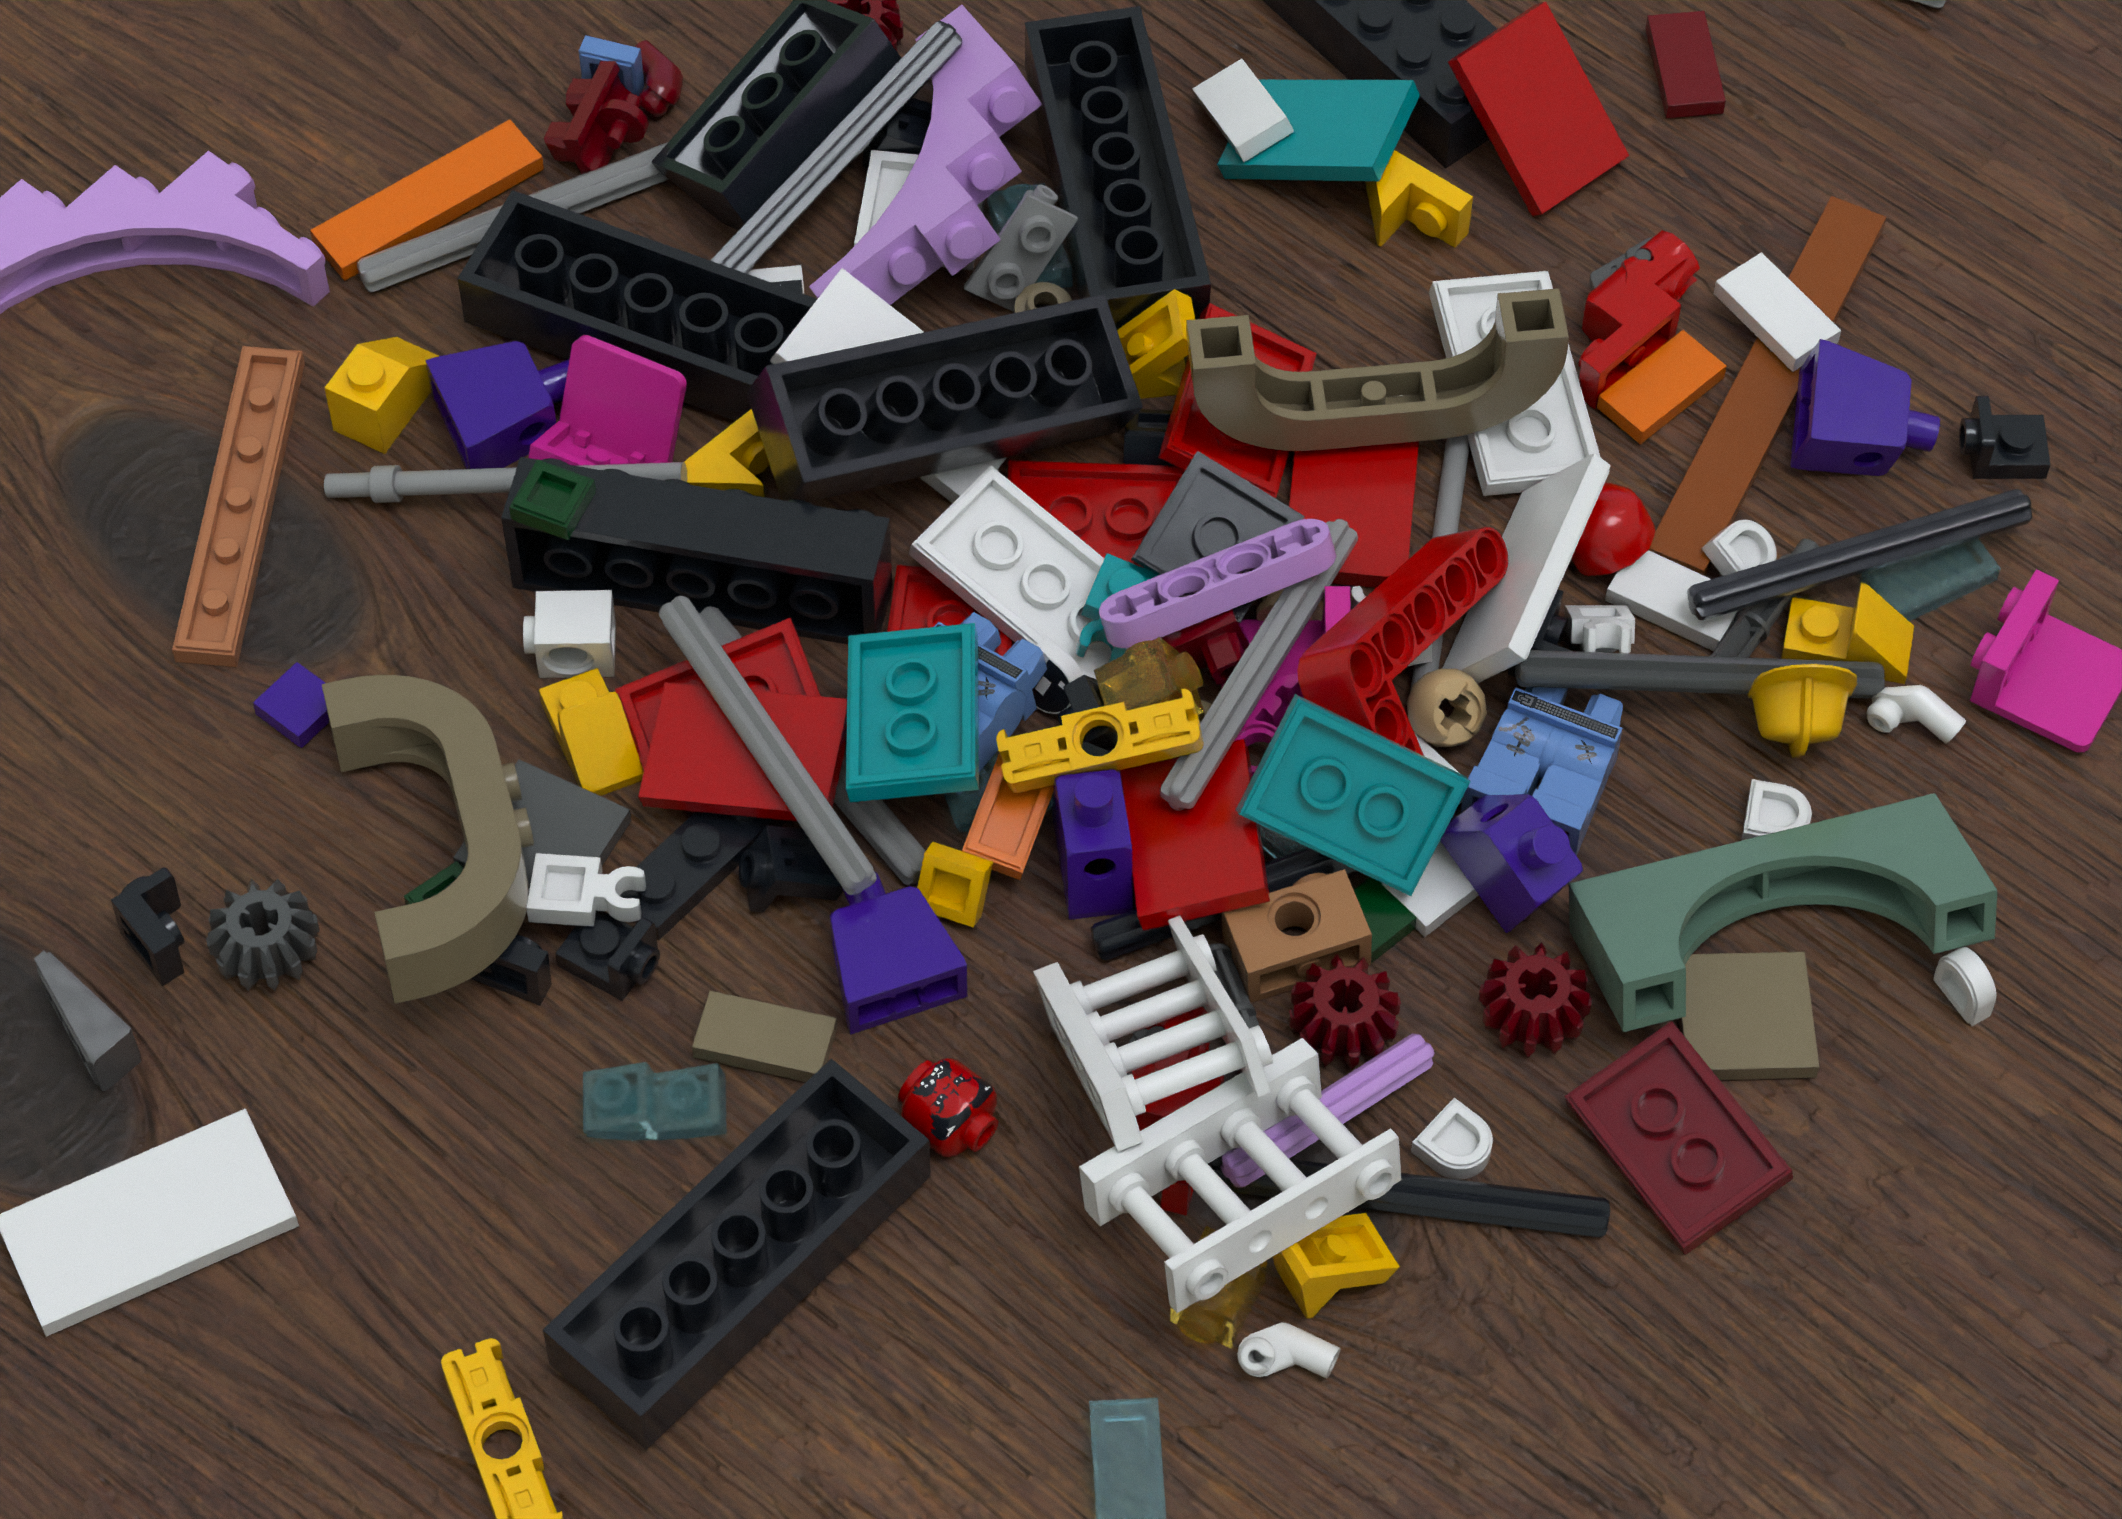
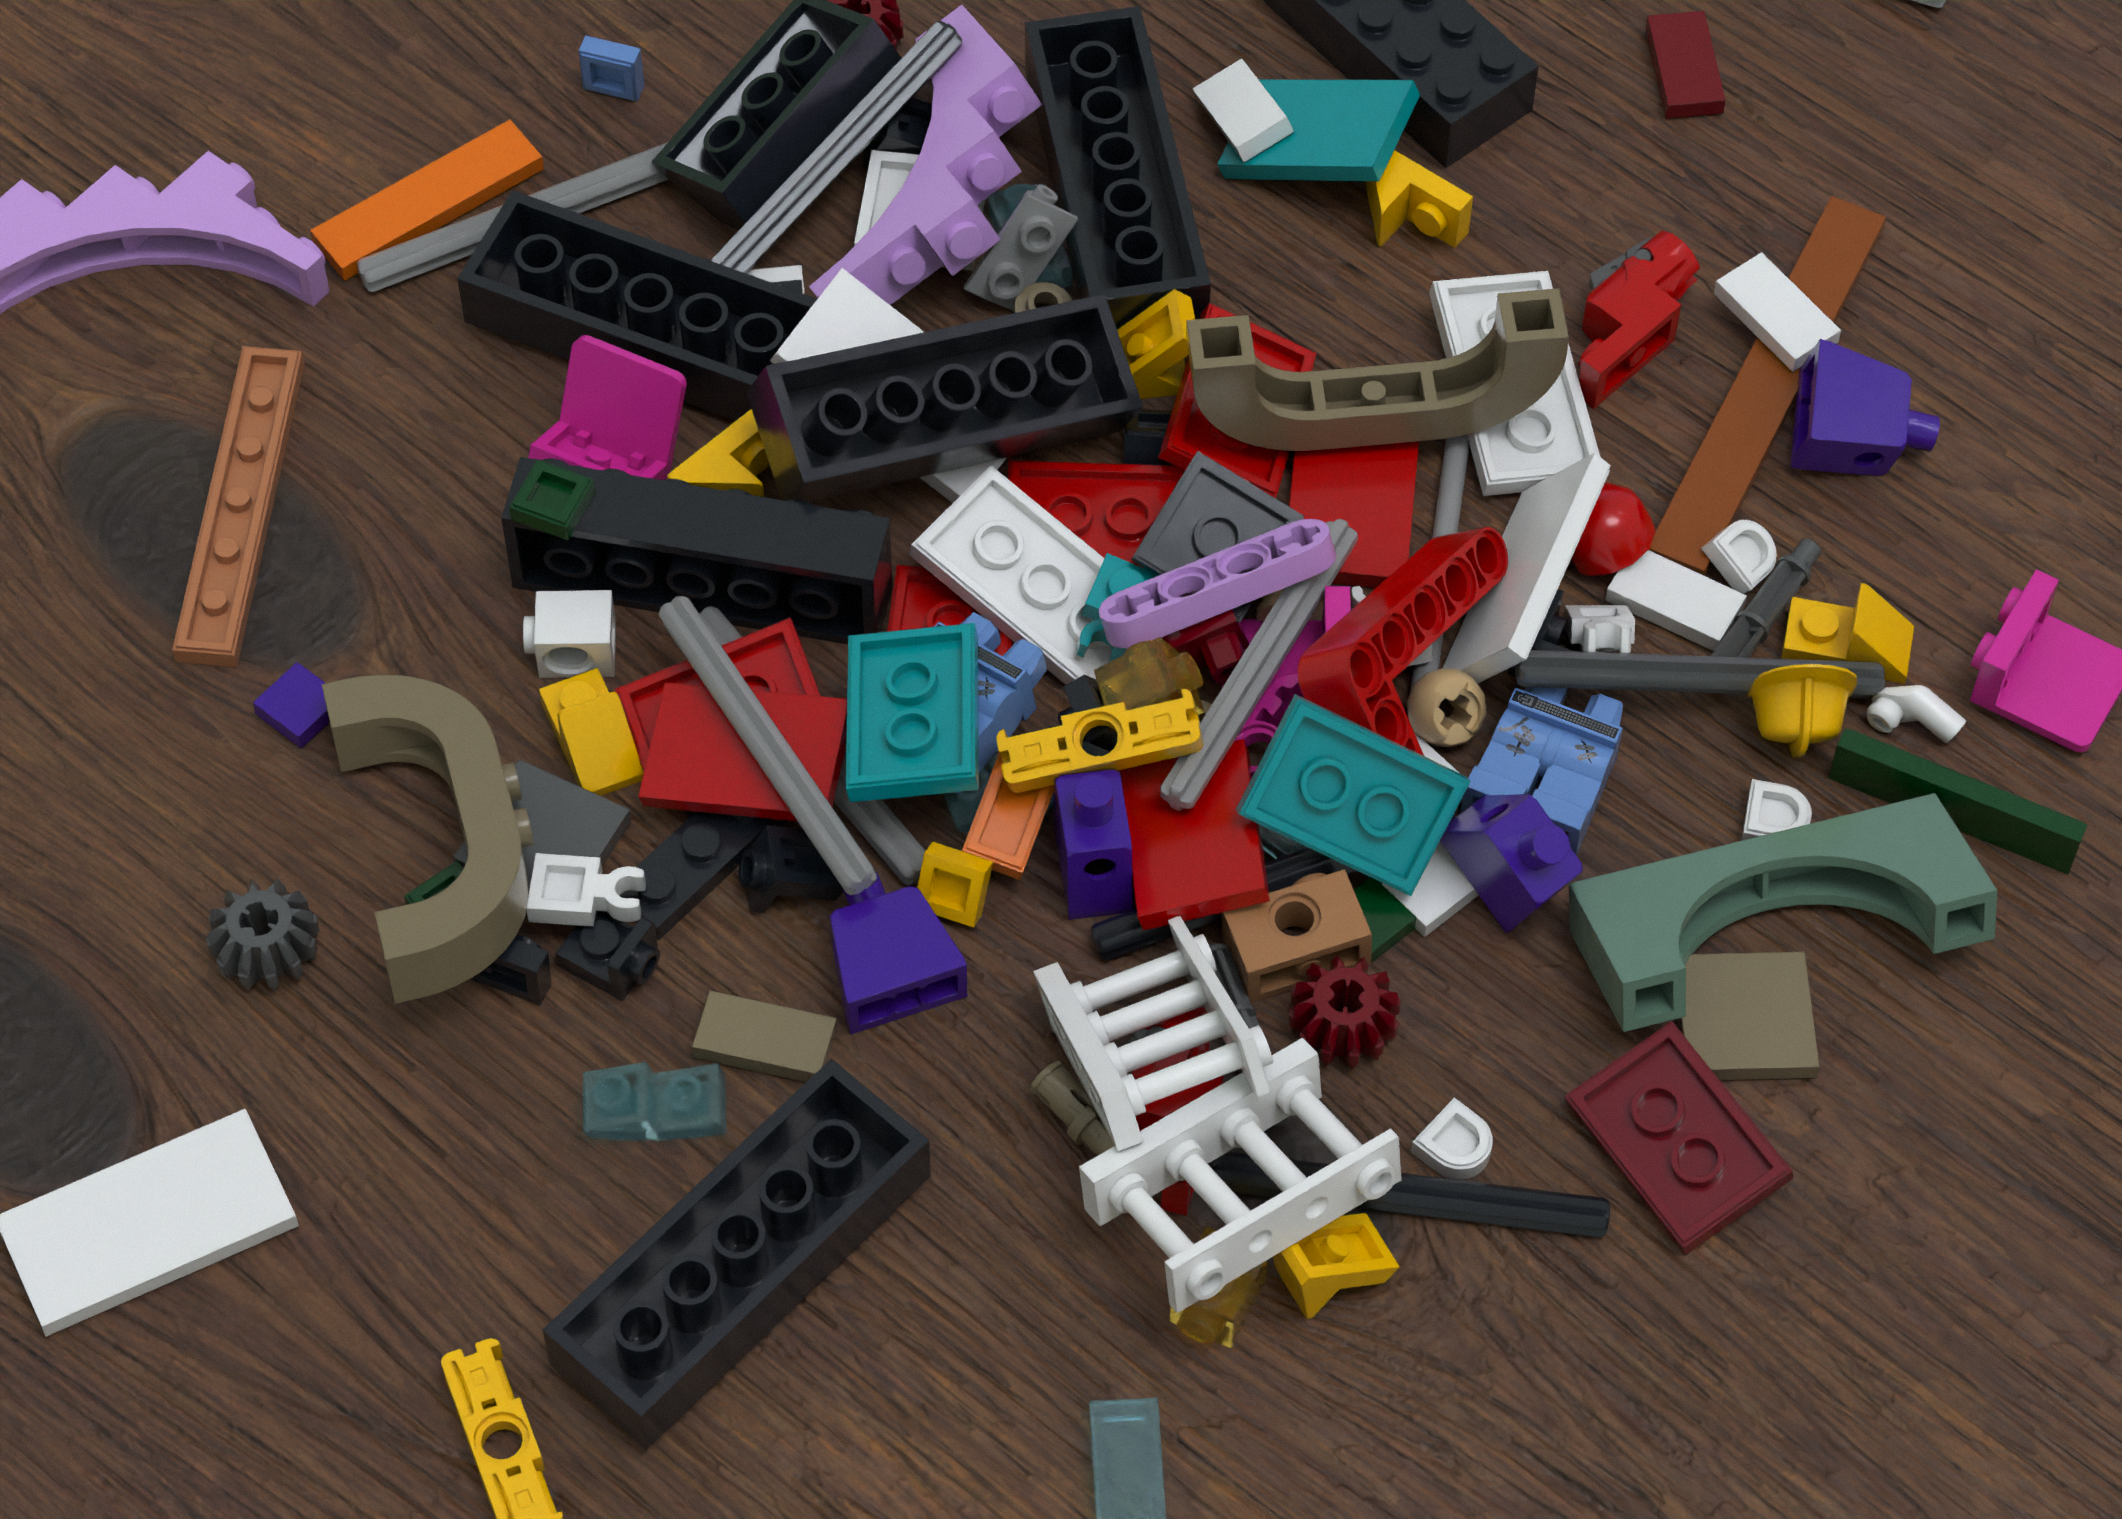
flat silver slope [34,950,141,1091] -> none
black bracket [111,867,185,986] -> none
yellow slope [324,337,439,454] -> none
light grey bar [324,462,687,503] -> none
dark purple torso [425,341,569,469] -> none
dark red hips [544,61,649,174] -> none
dark red arm [635,40,683,117] -> none
red head [898,1058,999,1157] -> none
tile [1032,636,1083,714] -> none
lavender axle [1220,1034,1435,1188] -> none
white arm [1237,1322,1341,1379] -> none
red tile [1448,1,1630,217] -> none
dark red gear [1478,942,1592,1058] -> none
orange tile [1597,330,1727,445] -> none
black axle [1687,489,2032,621] -> none
clear light blue tile [1859,539,2001,621] -> none
white tile [1933,947,1997,1026] -> none
black bracket [1959,396,2051,479] -> none
none -> dark tan pin [1030,1060,1115,1156]
none -> dark green tile [1828,728,2087,875]

